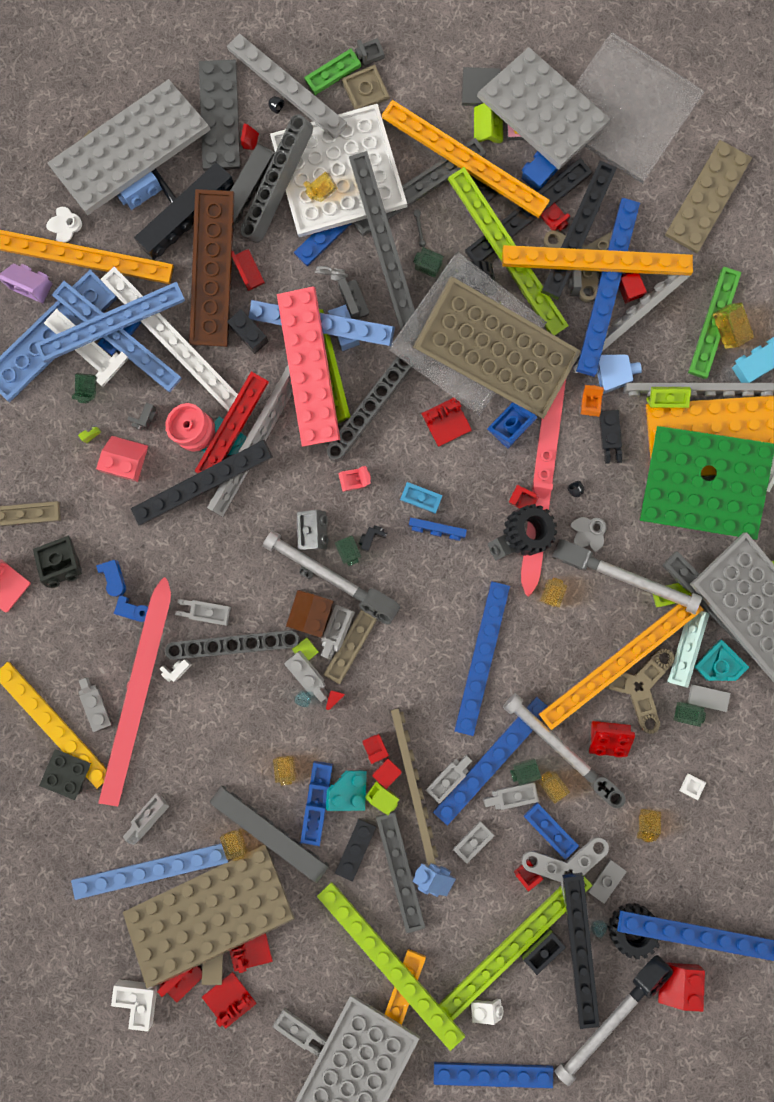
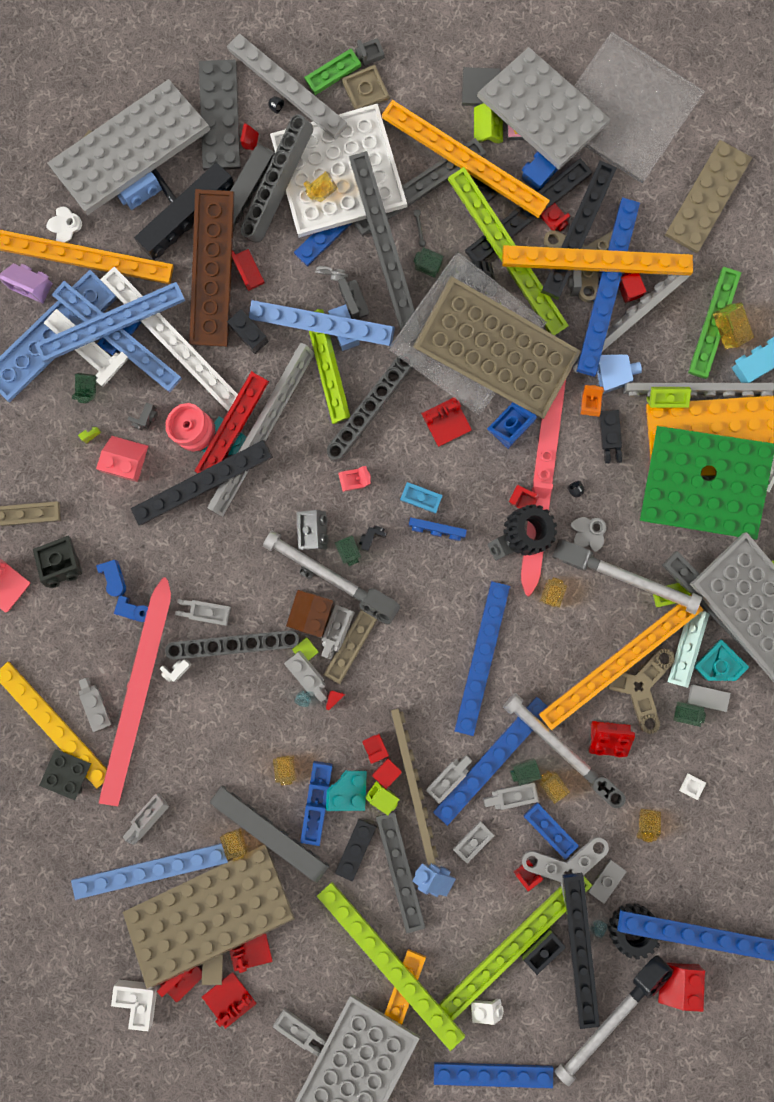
coral plate [277,287,340,447] -> none

